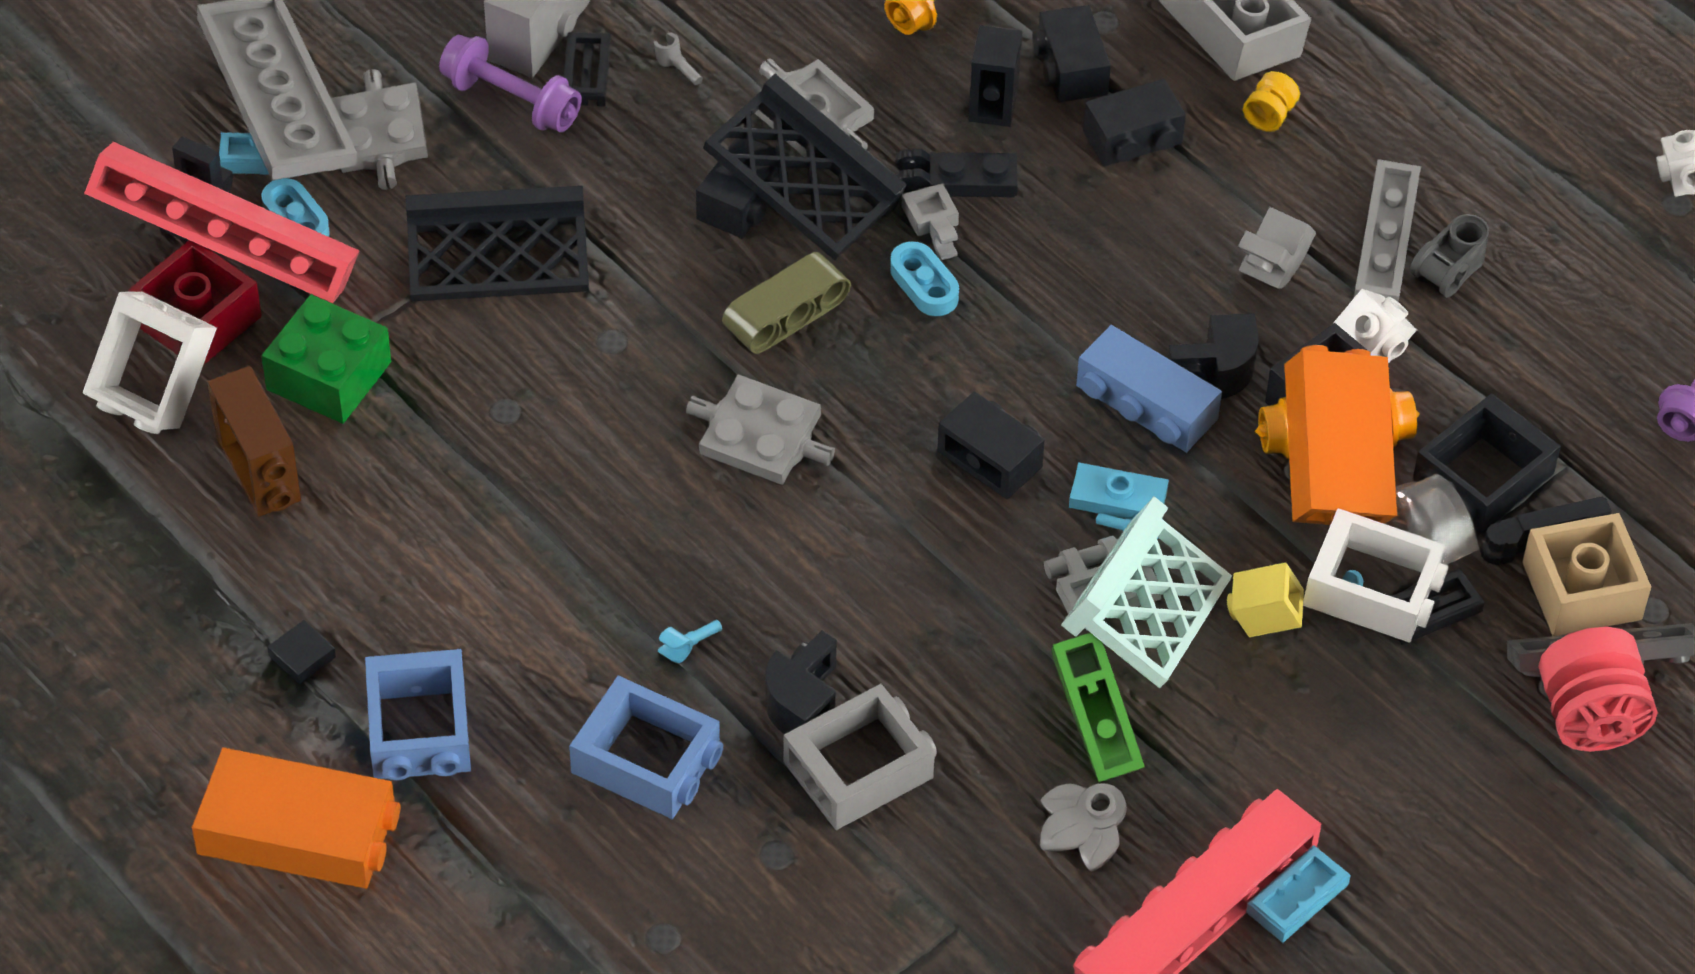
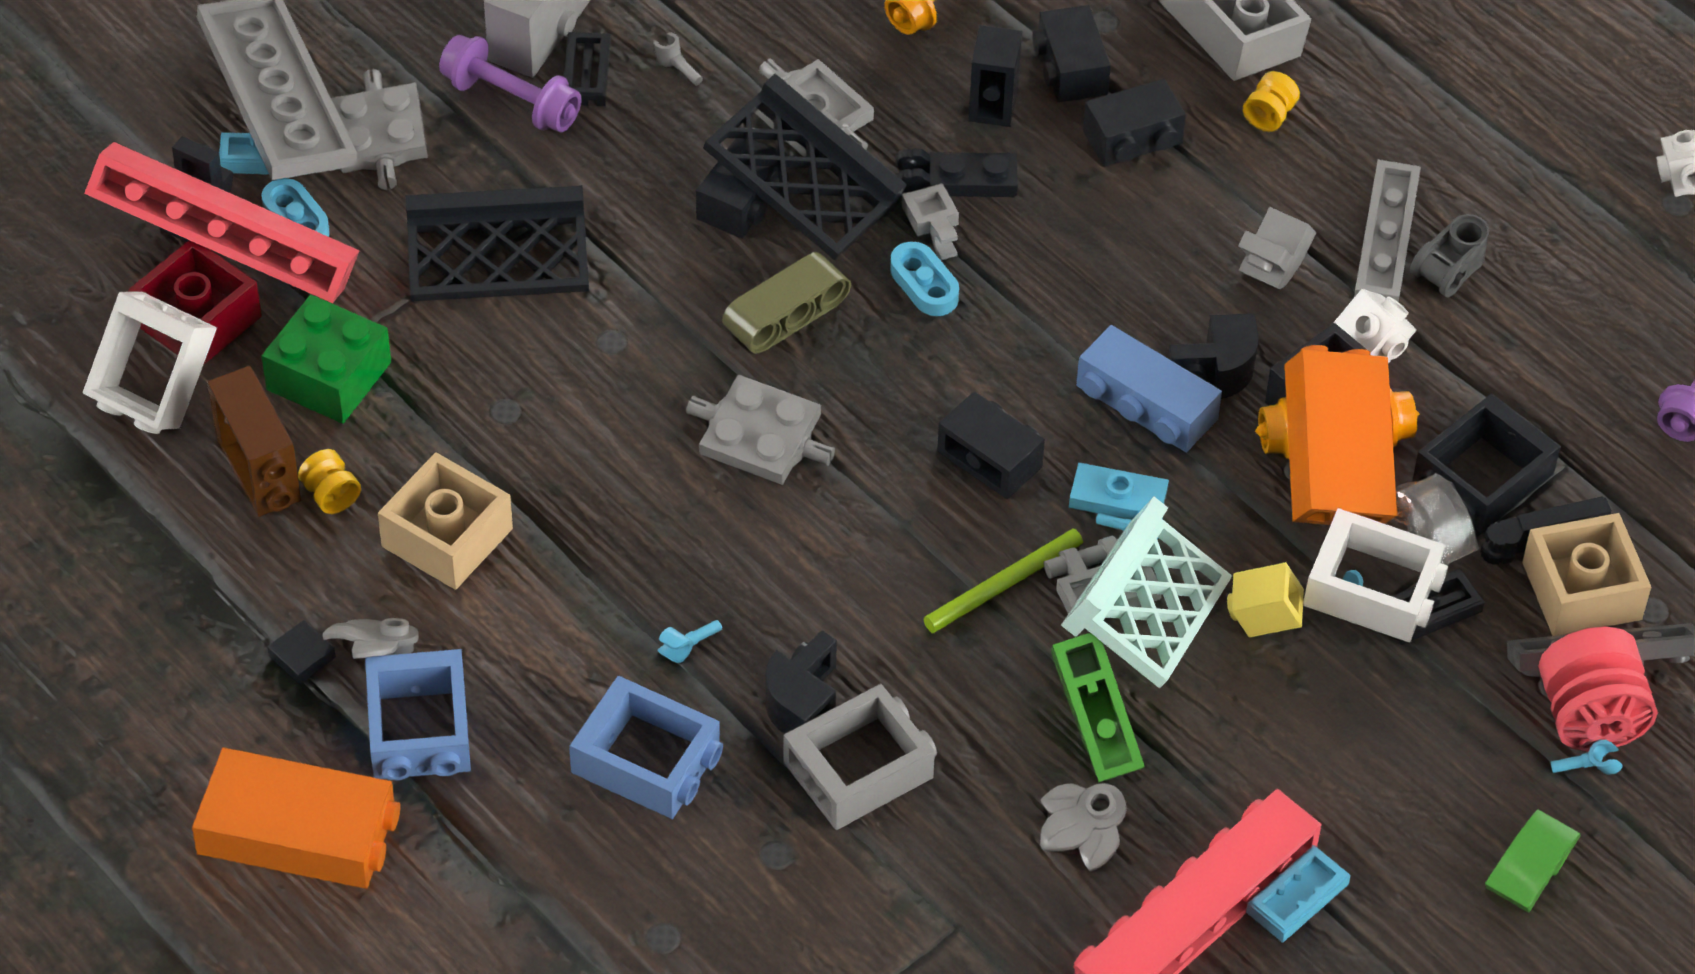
none -> yellow wheel [298,449,361,514]
none -> light grey plate [323,618,419,659]
none -> tan brick [378,452,513,590]
none -> lime bar [923,528,1083,633]
none -> bright green slope [1485,809,1581,913]
none -> medium azure hand [1550,740,1622,775]

